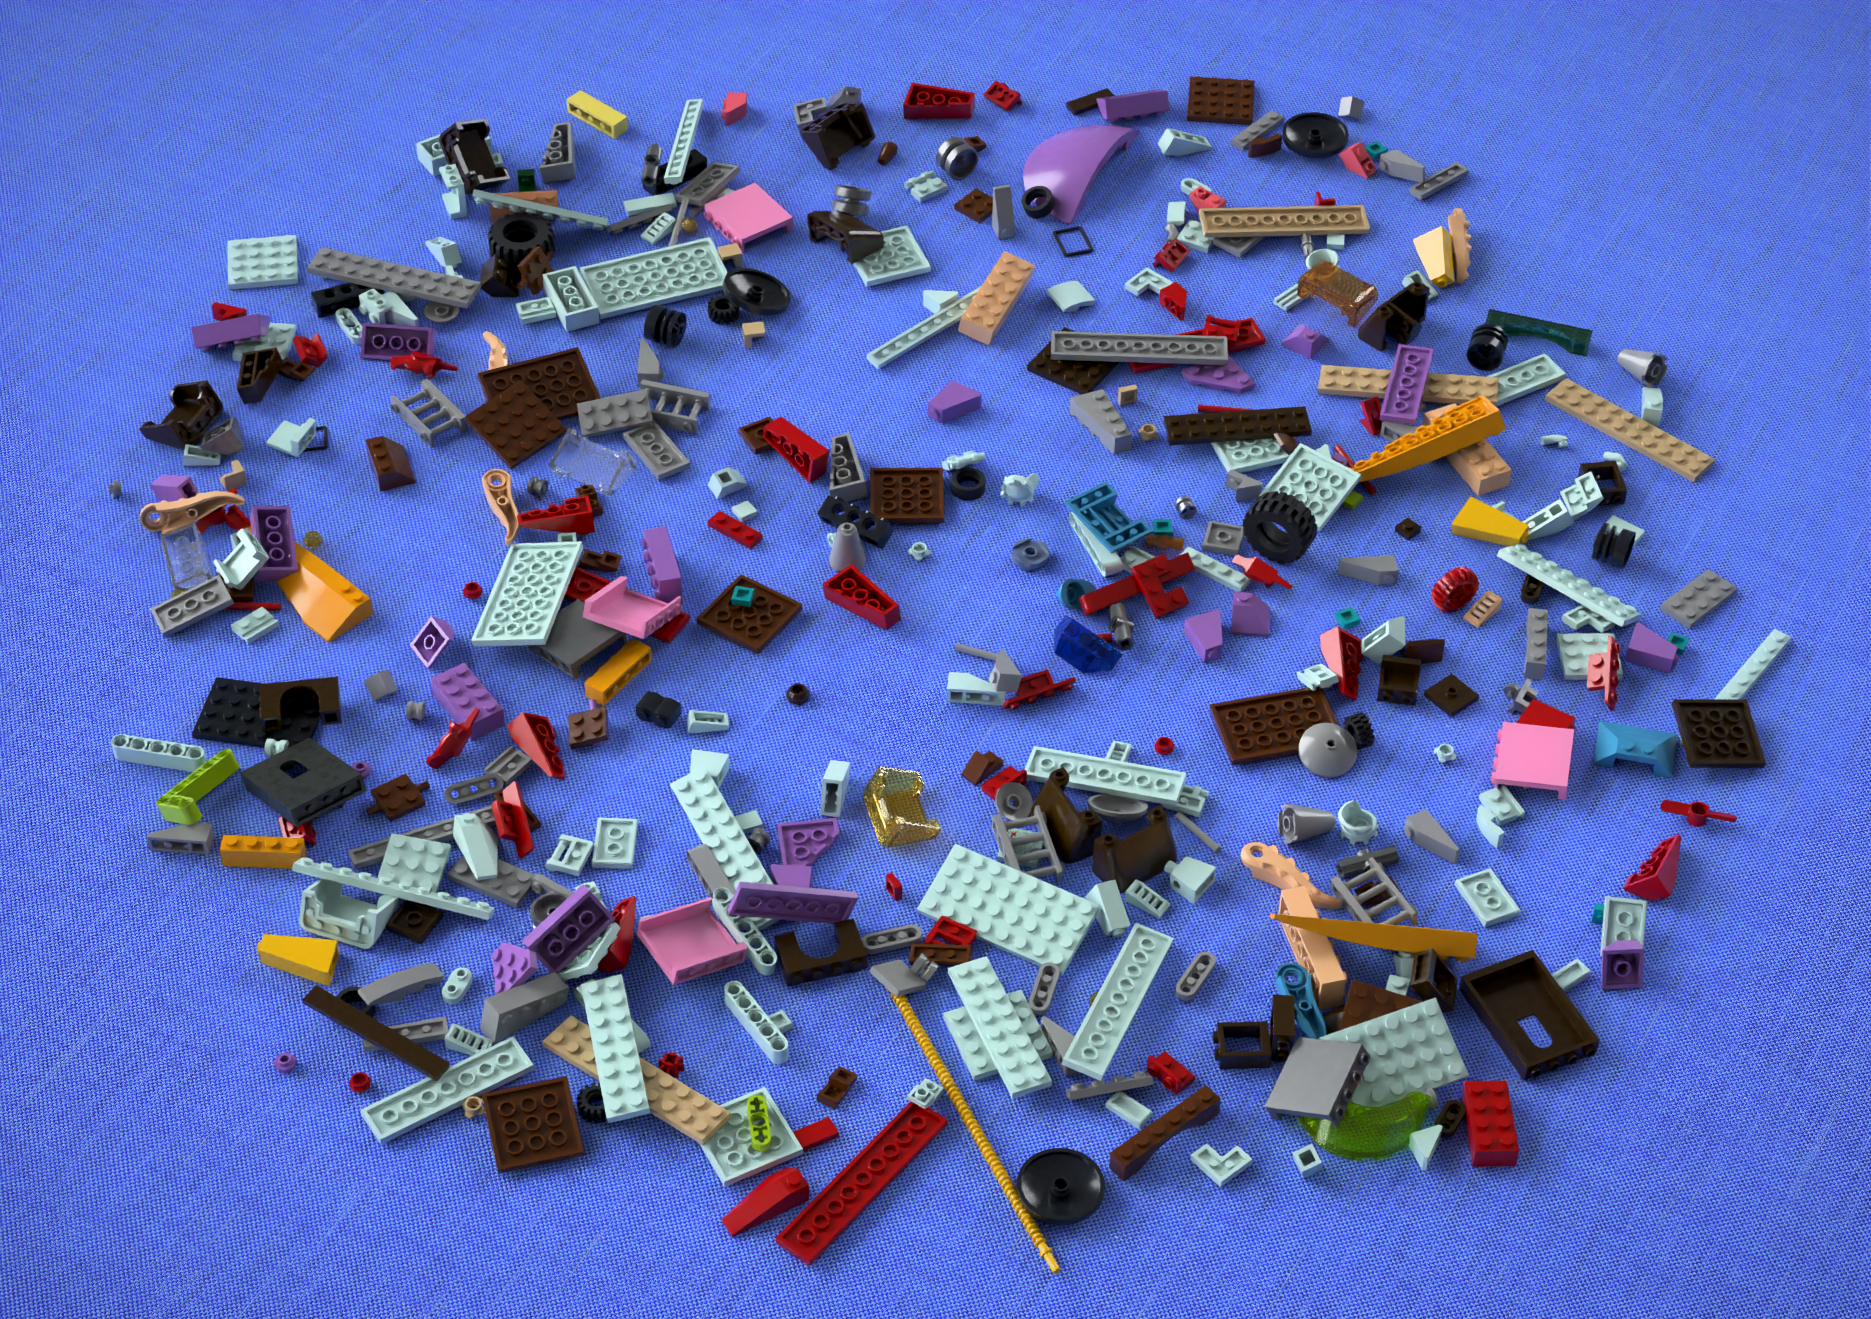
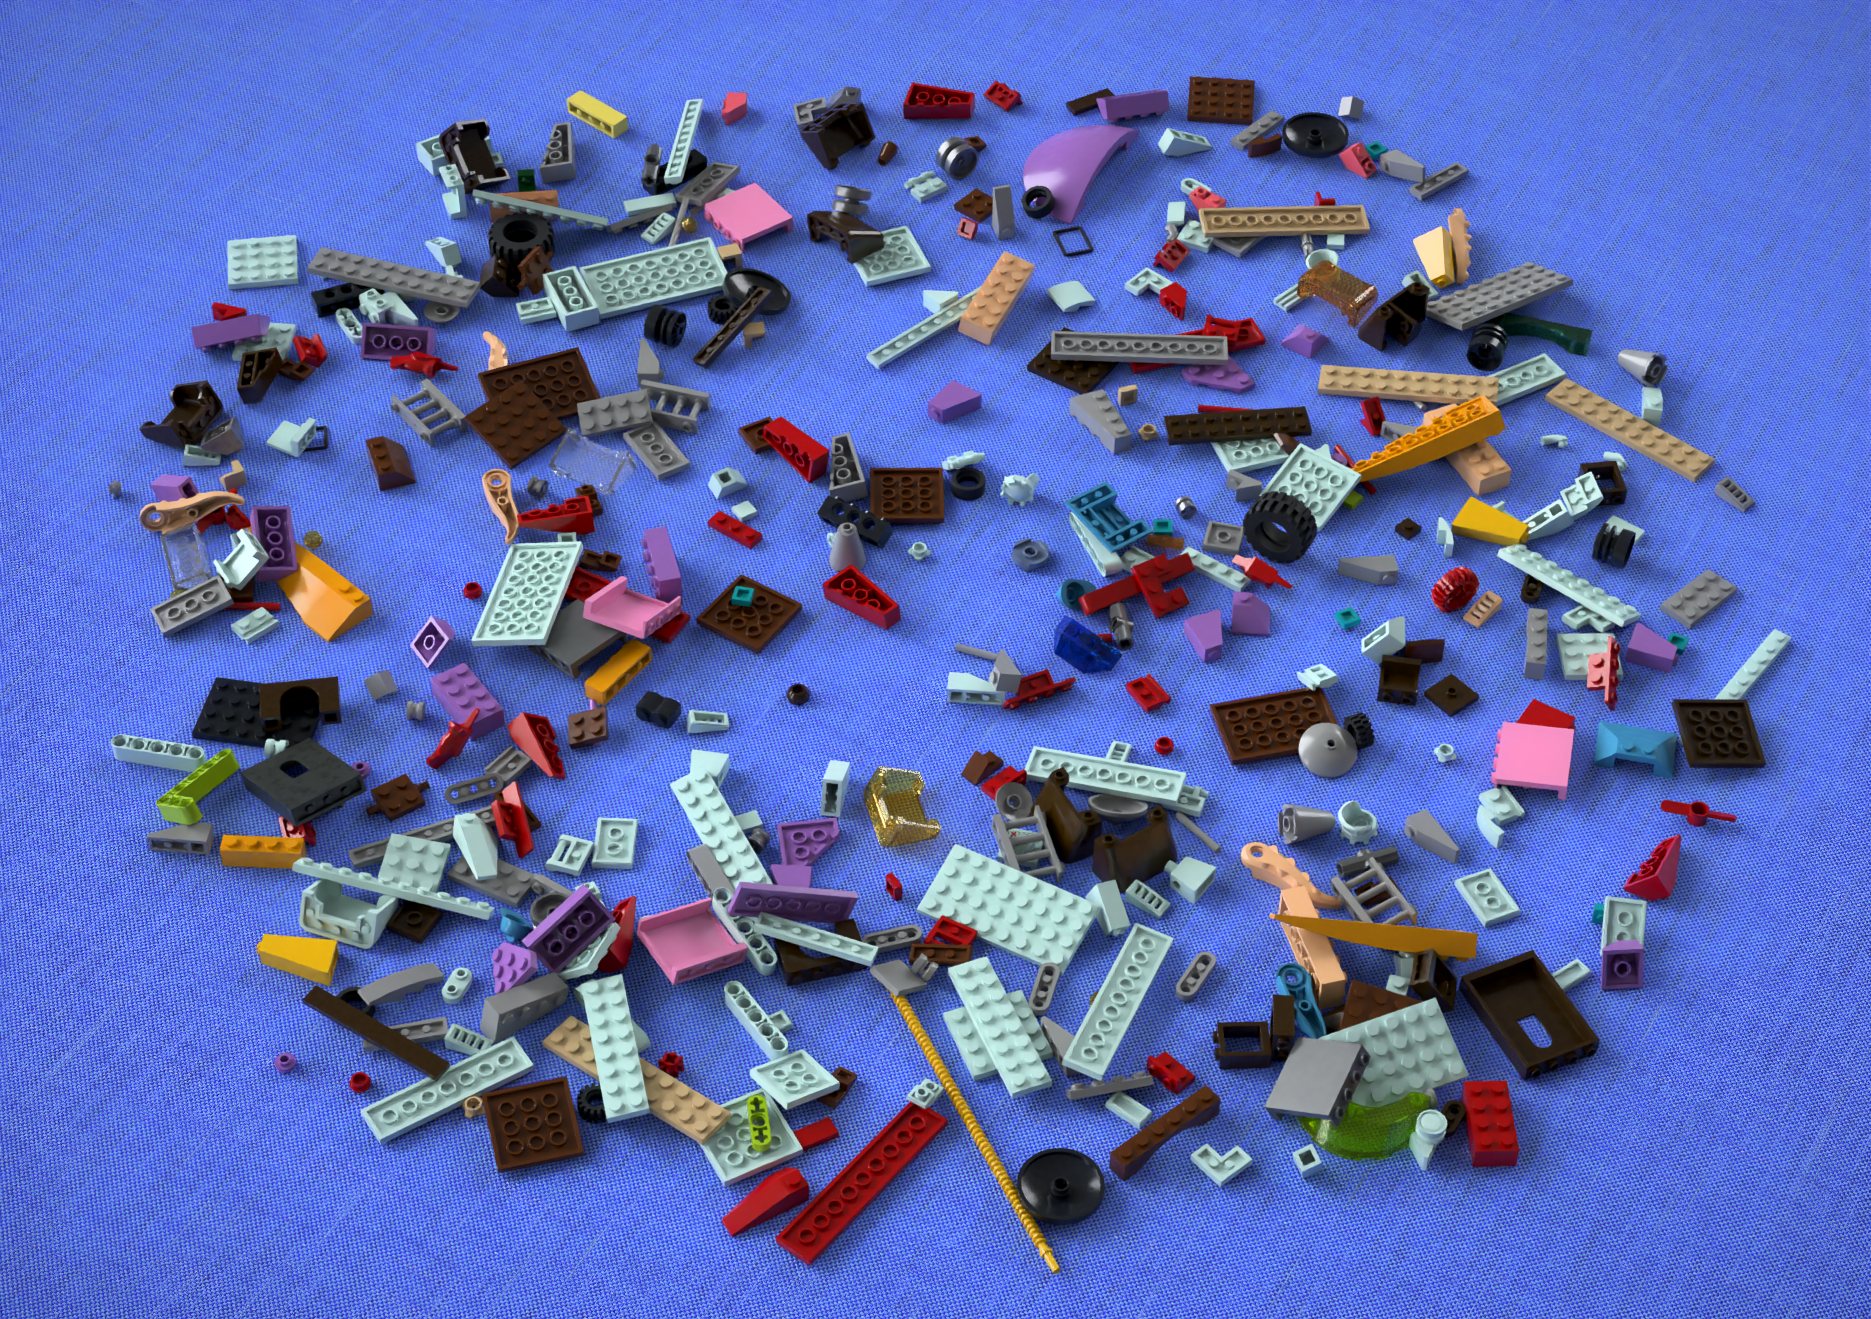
red wedge [1320,626,1363,701] -> none
medium lavender plate [1380,344,1434,425] -> none
flat silver hips [1503,678,1538,714] -> none
none -> dark azure piece [499,908,534,943]
none -> dark brown plate [692,286,774,369]
none -> light aqua plate [750,1049,840,1110]
none -> light aqua plate [753,912,879,967]
none -> tile [956,217,979,240]
none -> red plate [1126,674,1171,713]
none -> light aqua wheel [1415,1110,1447,1145]
none -> light grey plate [1426,262,1574,331]
none -> light aqua slope [1437,517,1454,557]
none -> light grey slope [1714,476,1755,512]

